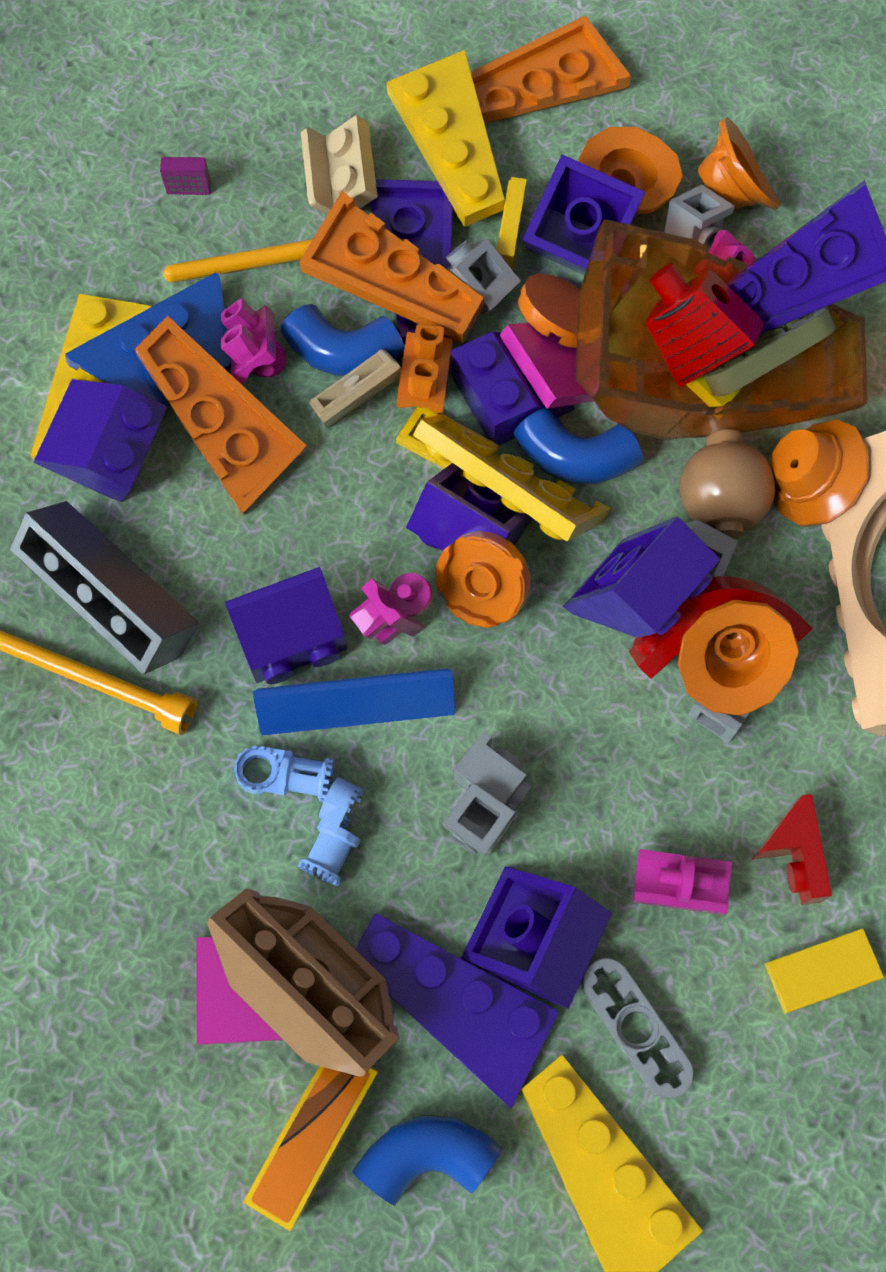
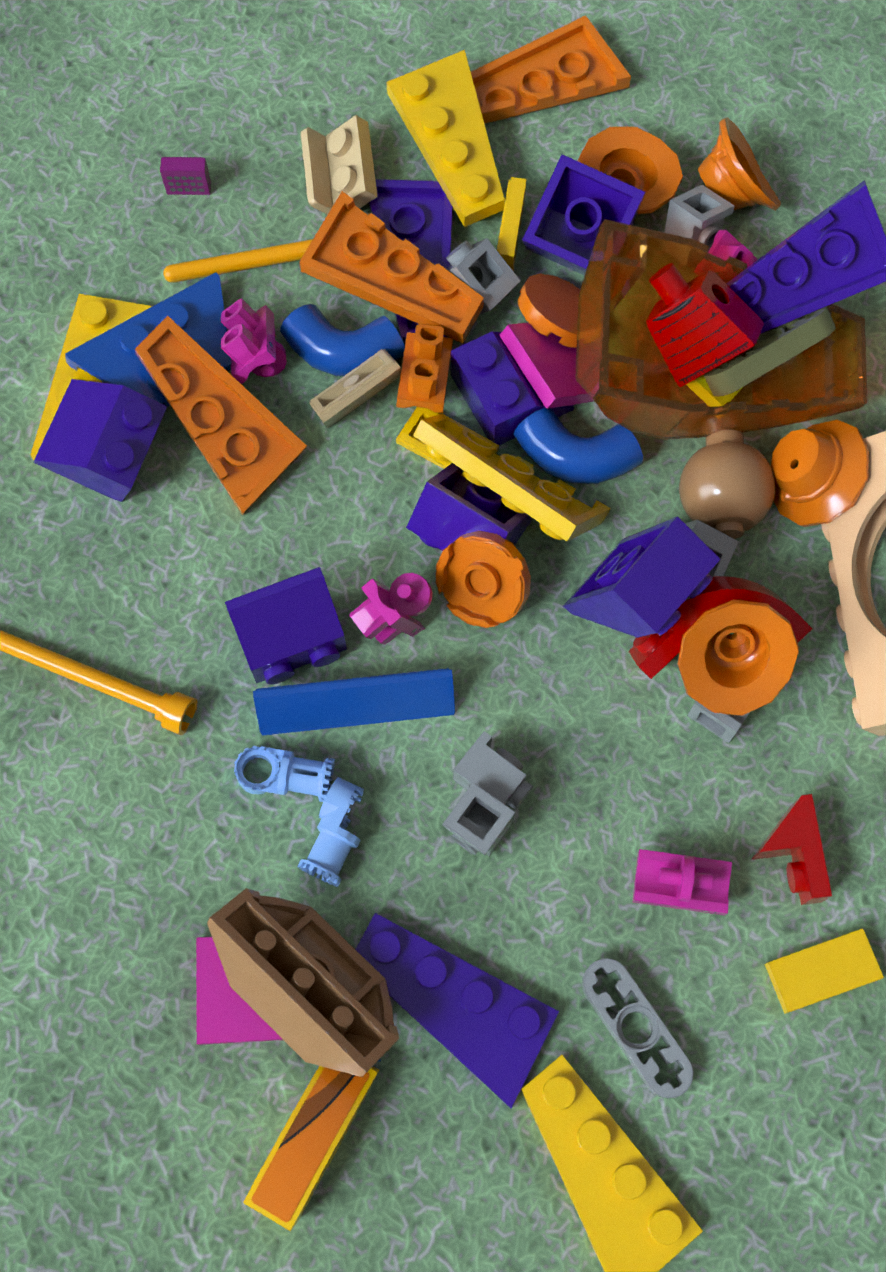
dark grey brick [10,501,200,675] -> none
blue cylinder [352,1115,504,1206] -> none
dark purple slope [461,866,612,1009] -> none

